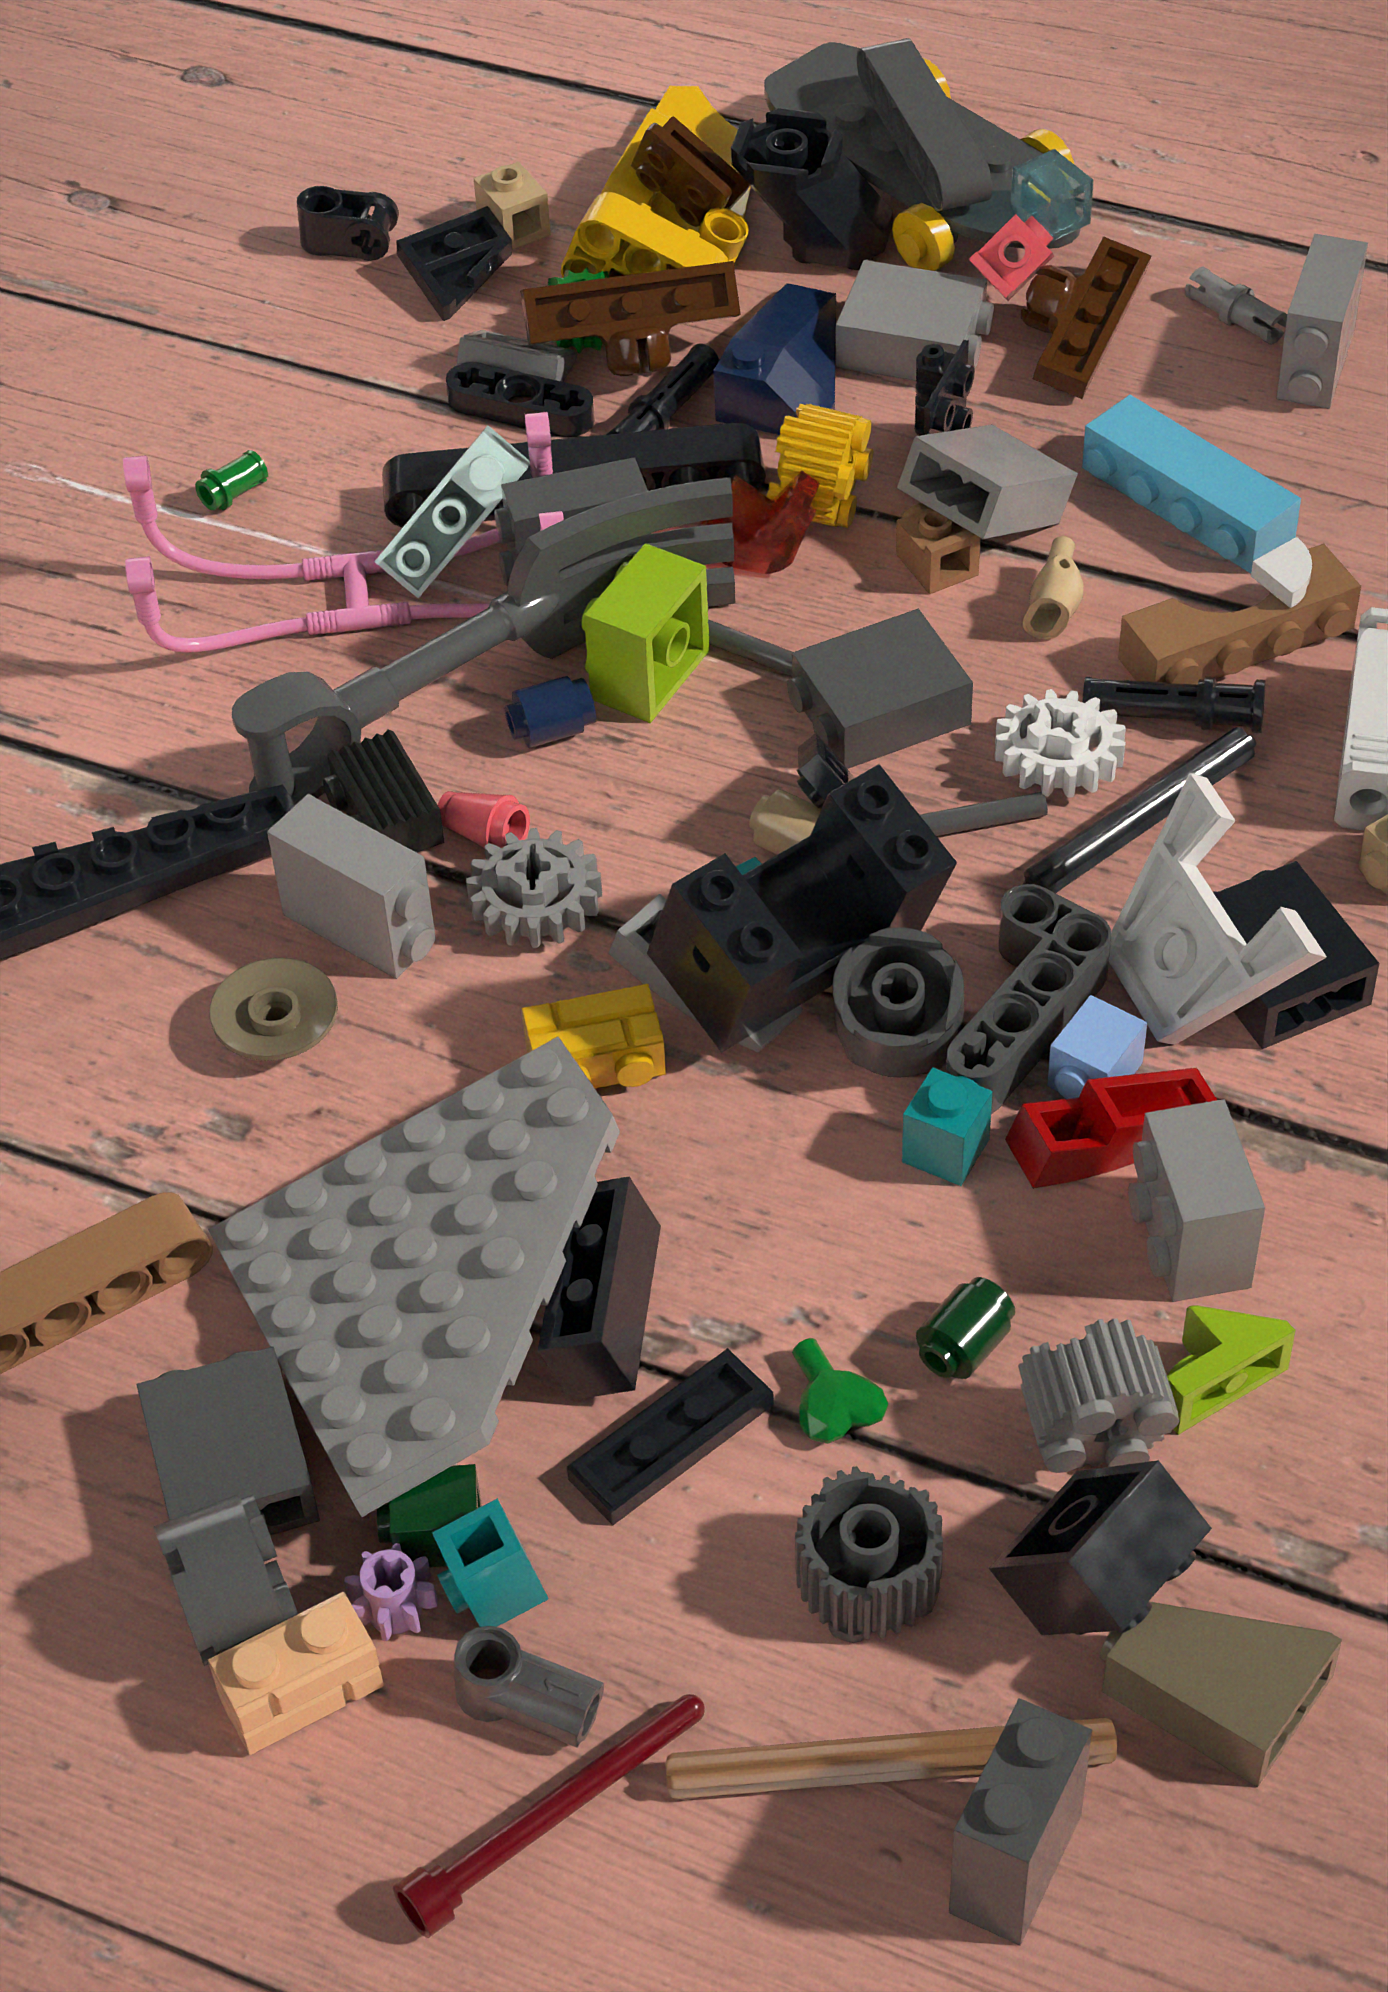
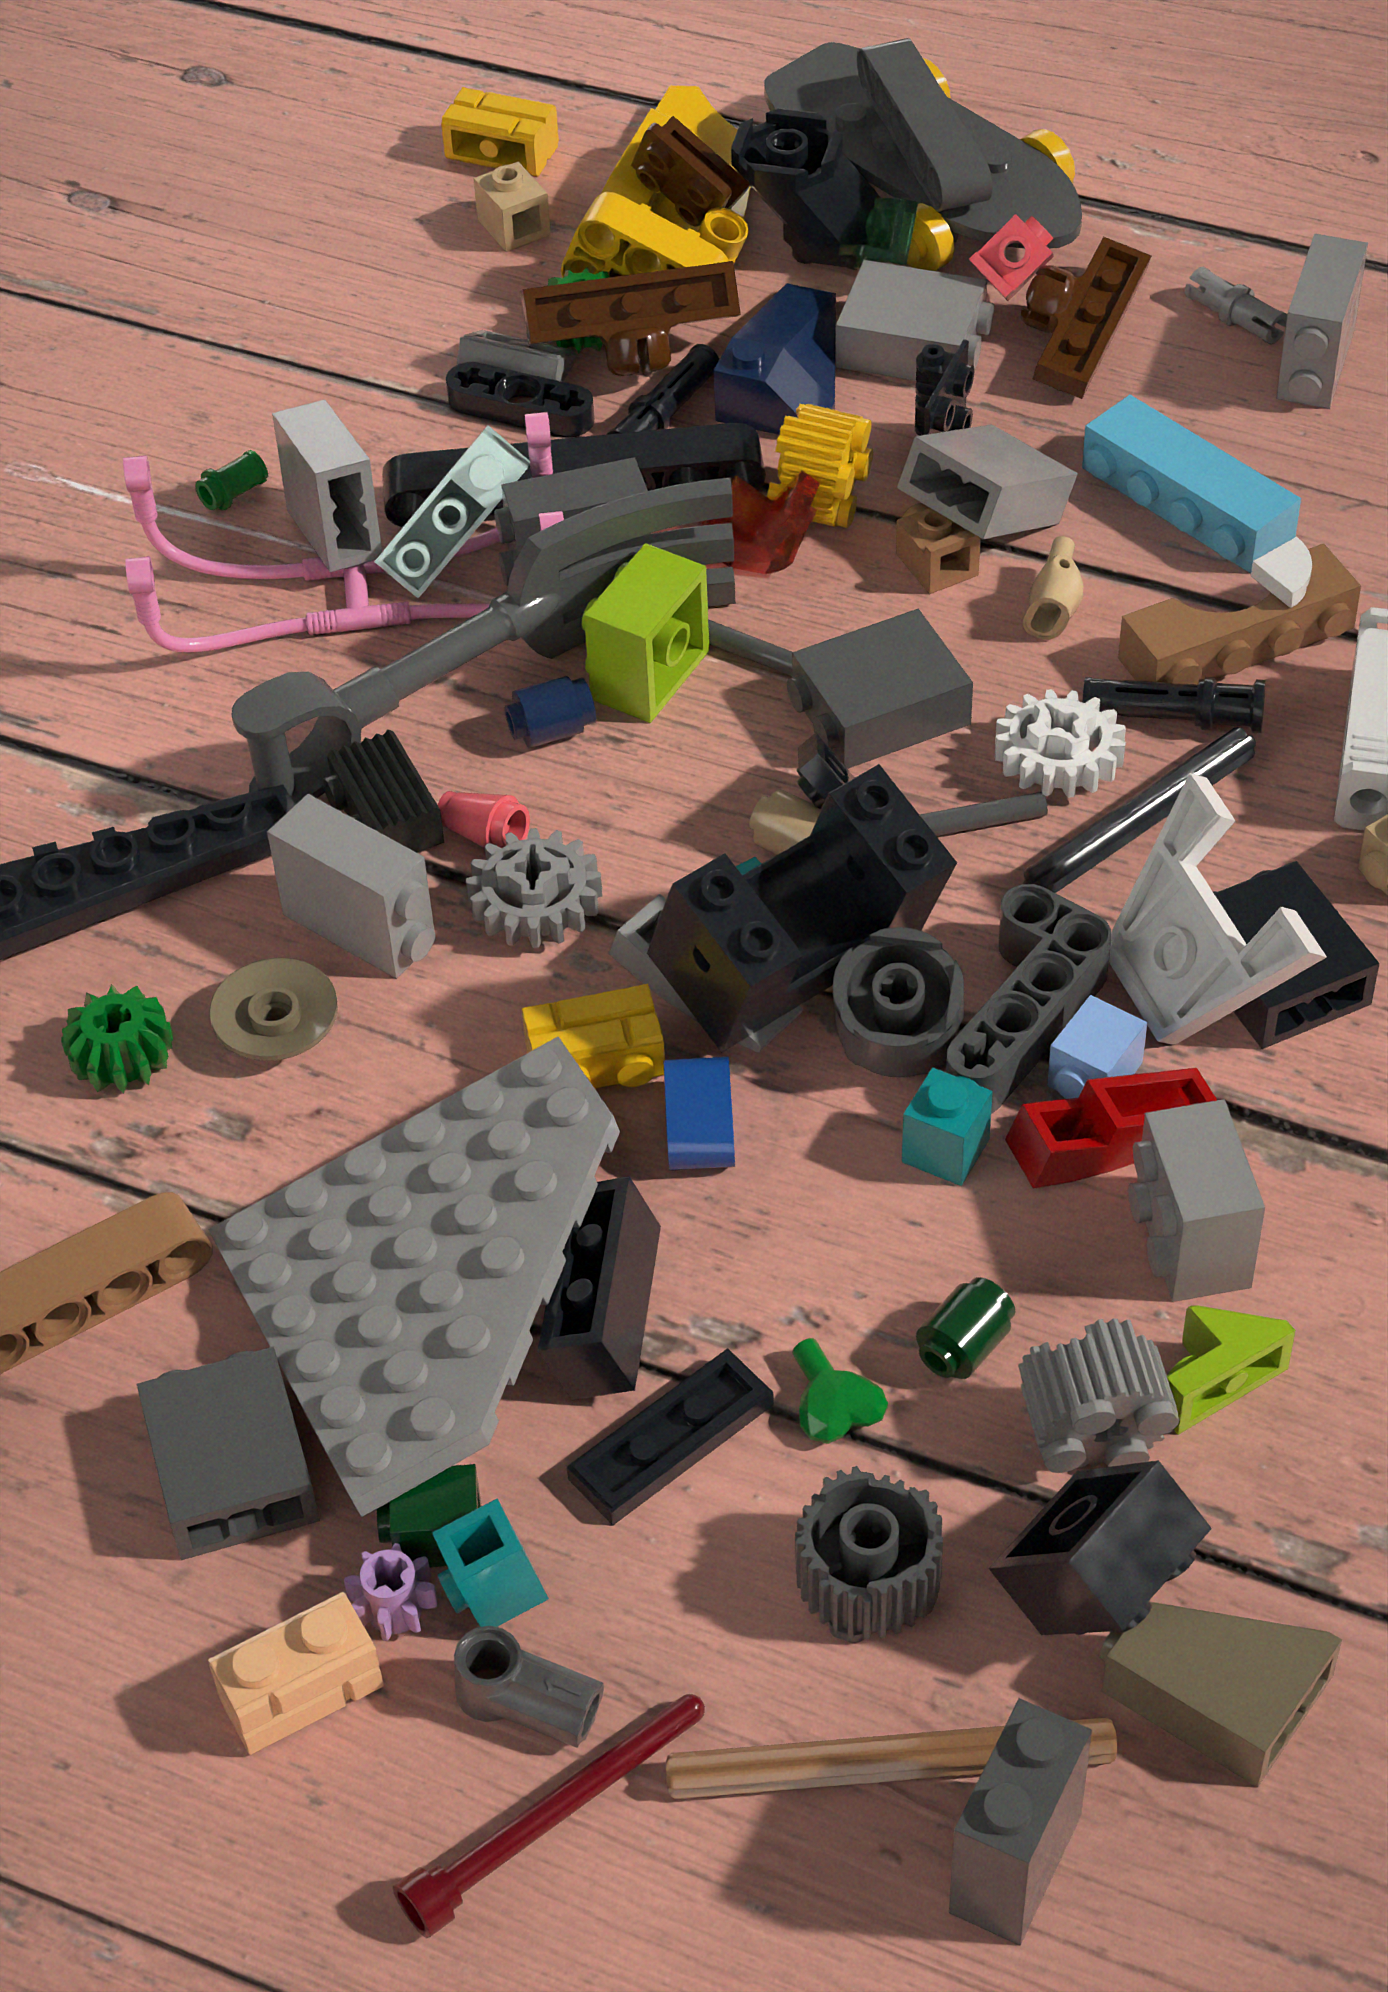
dark grey brick [154,1494,298,1666] -> none
black piece [297,186,399,261] -> none
black wing [396,206,512,321] -> none
clear light blue brick [1010,149,1094,241] -> none
none -> green gear [61,984,173,1094]
none -> light grey brick [272,400,382,572]
none -> yellow brick [441,87,559,177]
none -> blue beam [664,1057,735,1170]
none -> clear green bracket [838,198,918,270]

